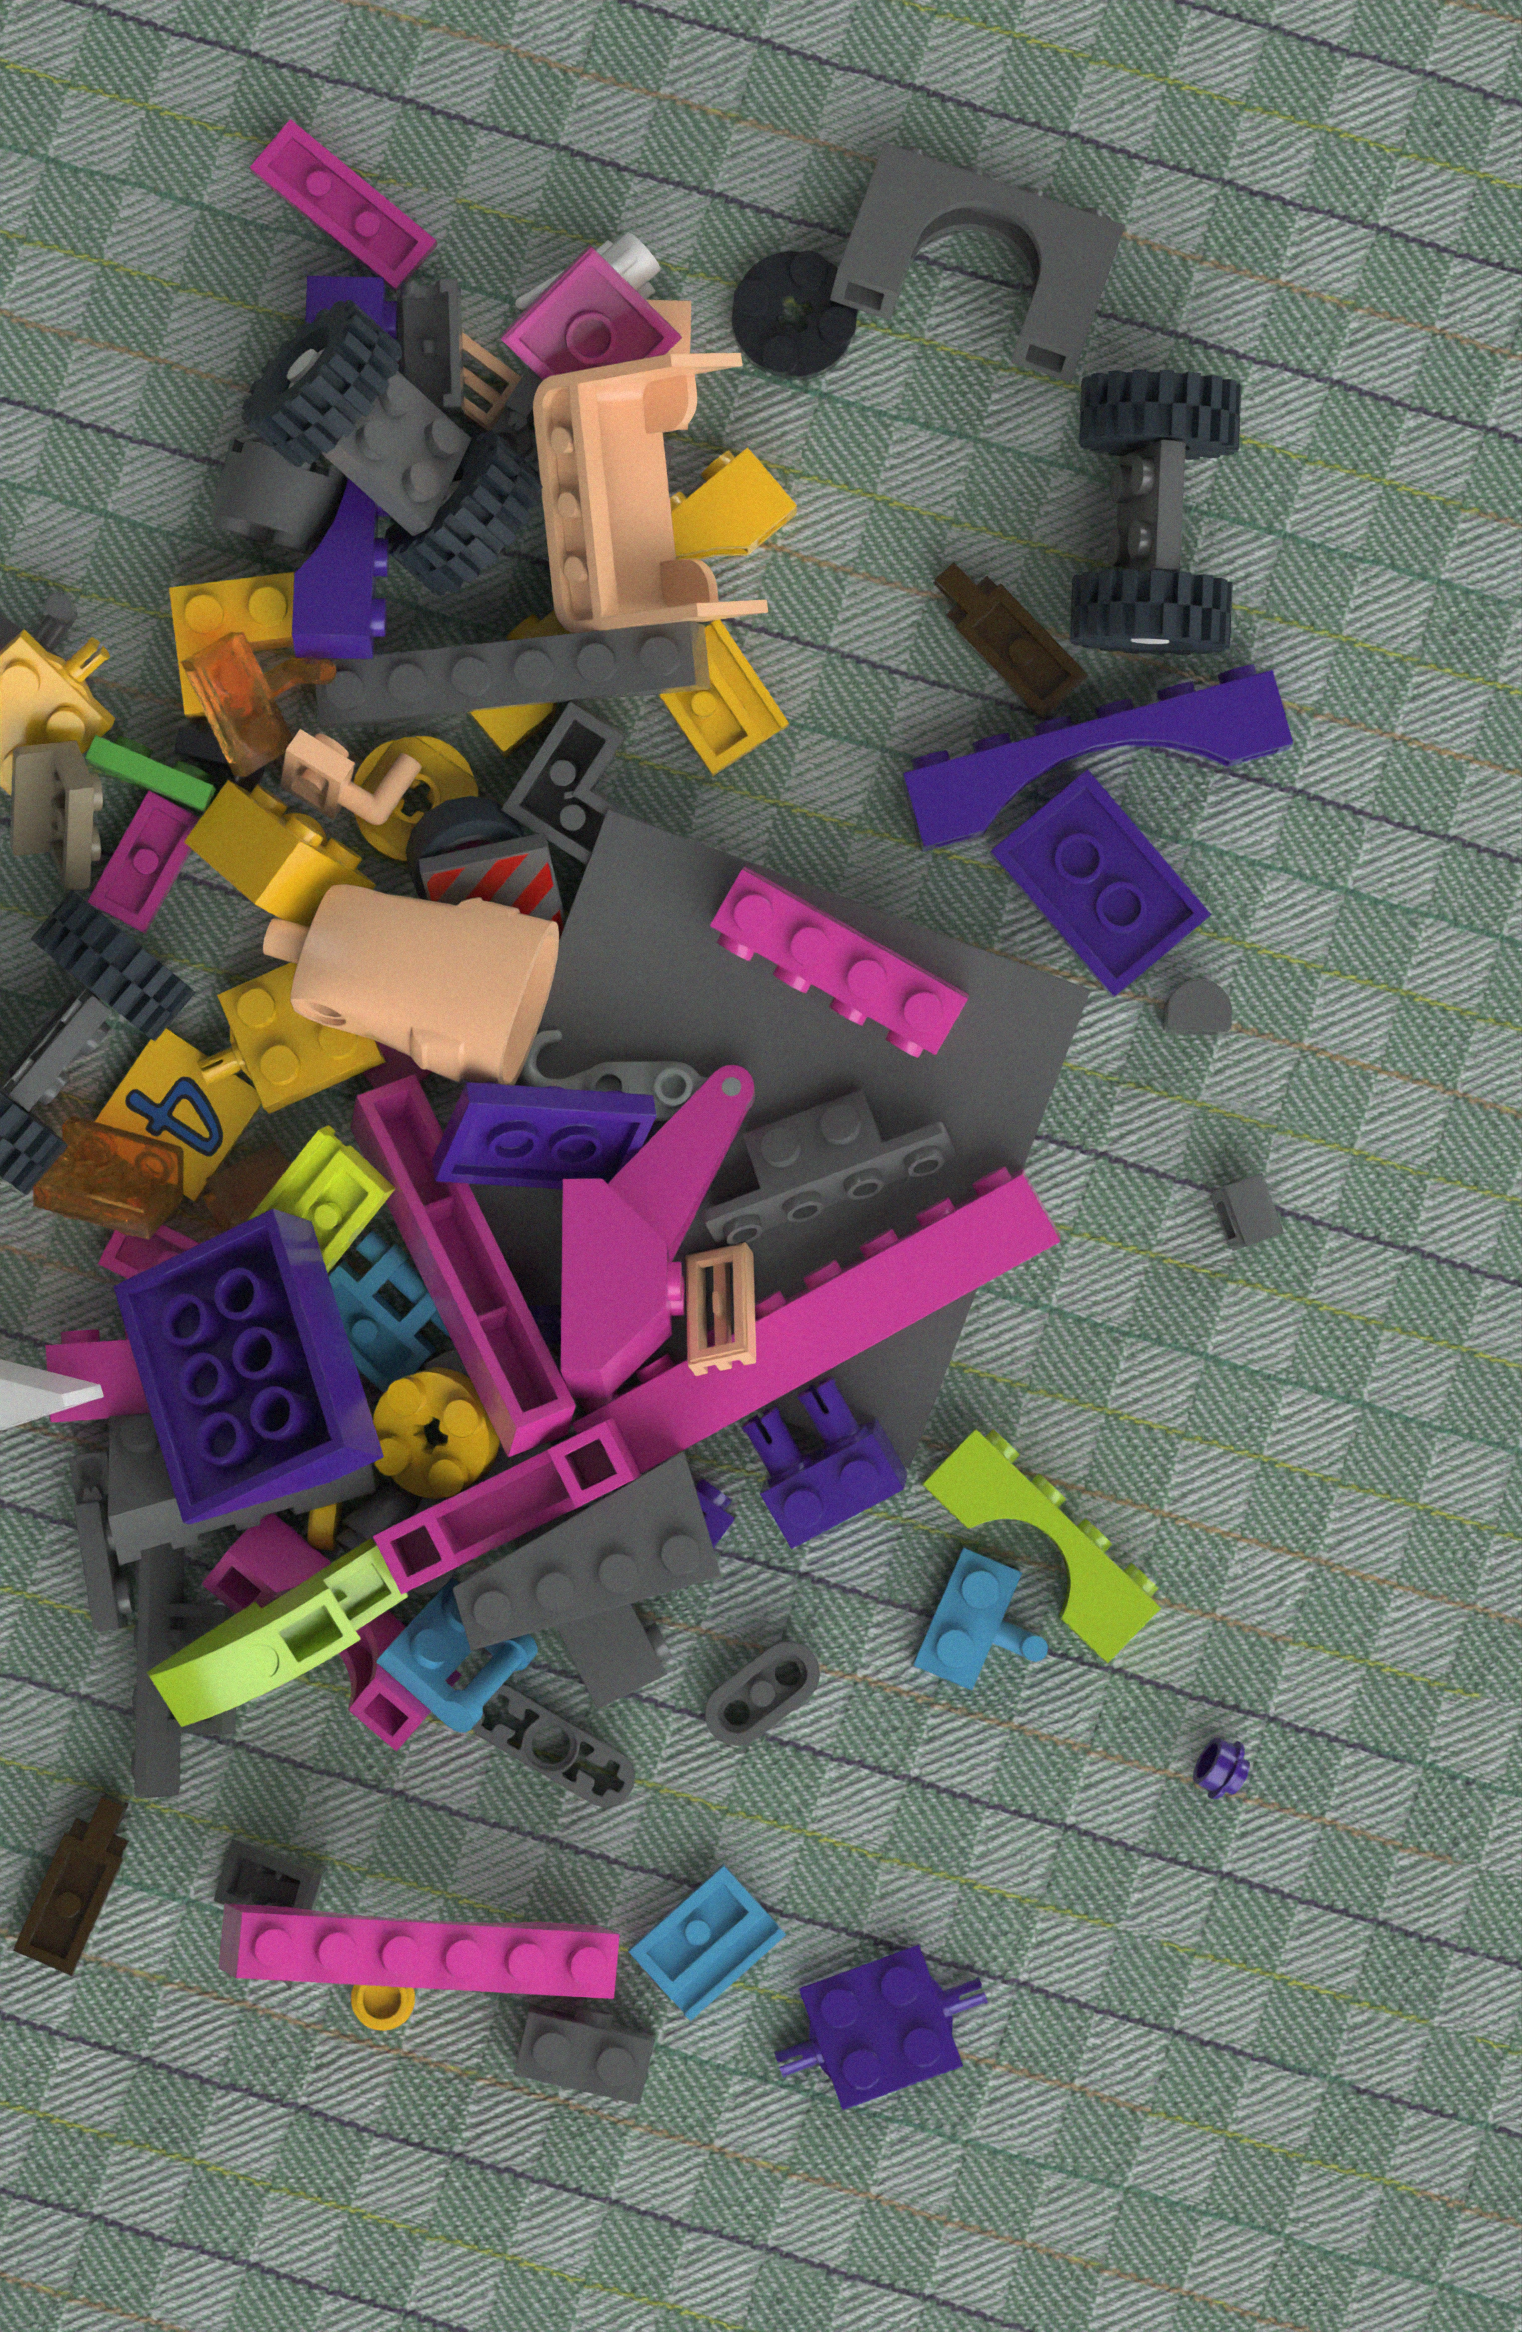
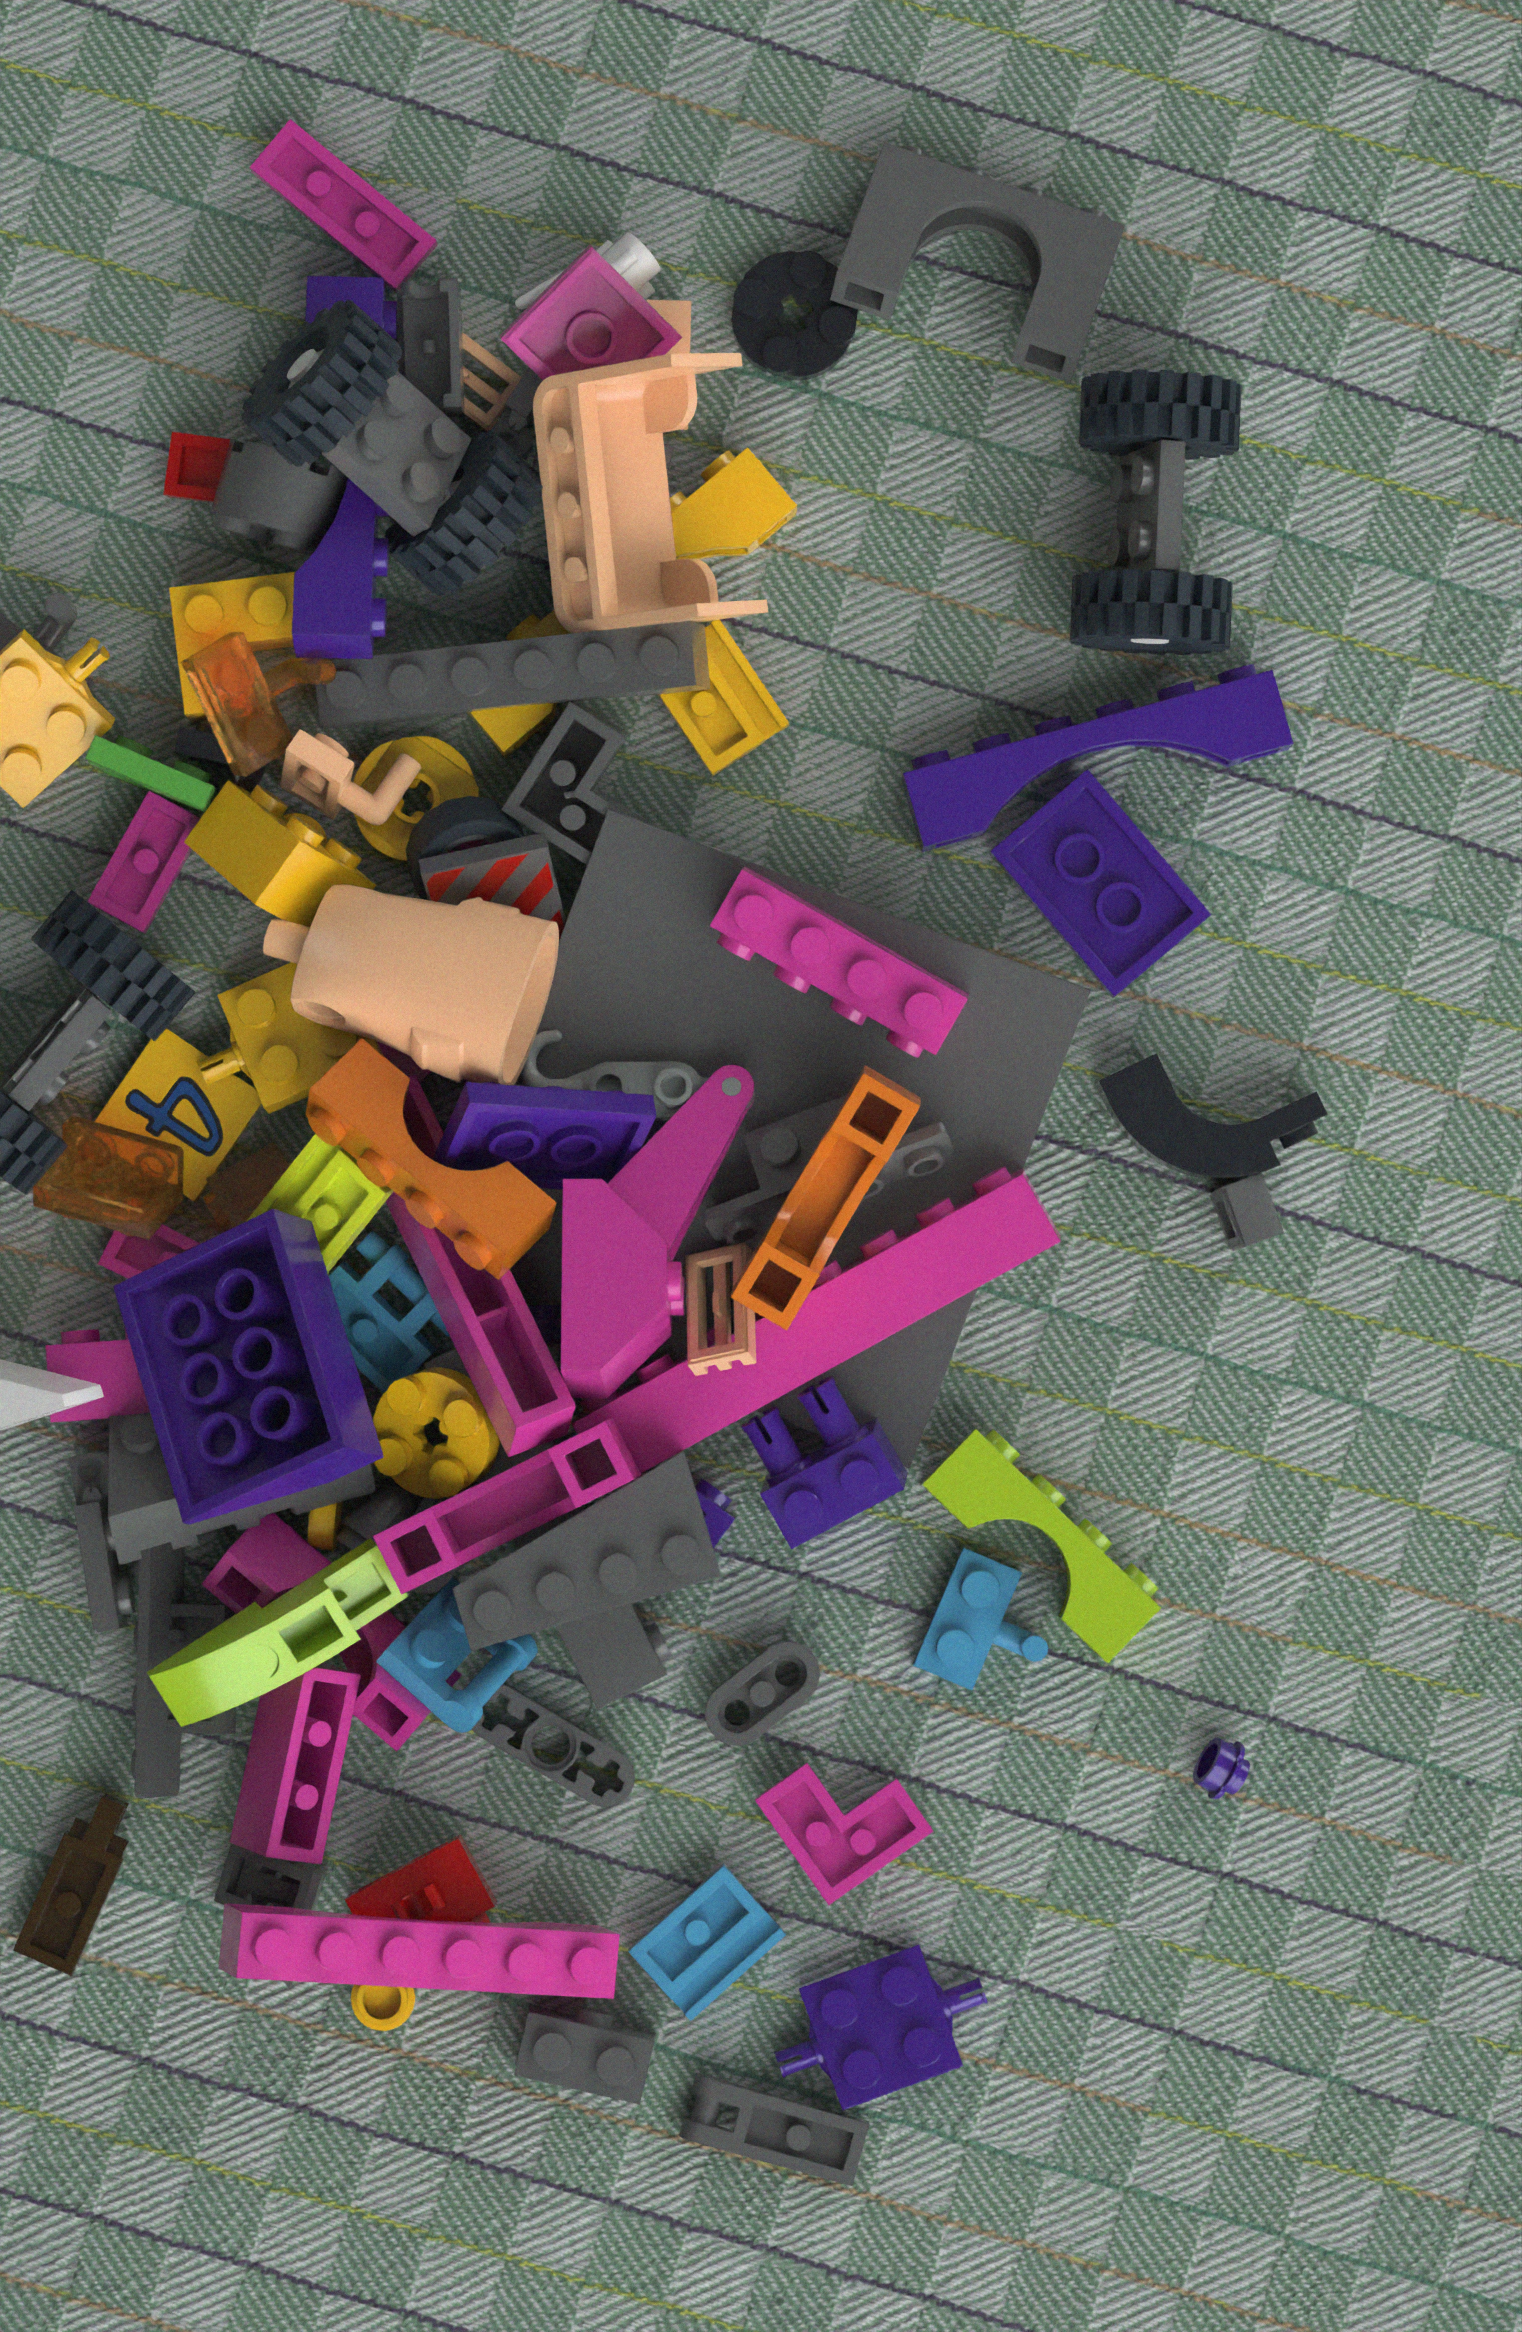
dark tan bracket [10,740,103,891] -> none
dark brown hinge [933,562,1089,721] -> none
dark grey brick [1163,979,1232,1035] -> none
none -> red plate [163,432,230,503]
none -> dark pink brick [230,1662,361,1865]
none -> orange arch [305,1038,557,1280]
none -> red brick [344,1834,497,1923]
none -> dark grey plate [679,2073,869,2186]
none -> orange arch [730,1065,921,1330]
none -> dark pink plate [755,1762,934,1905]
none -> black arch [1095,1053,1328,1180]

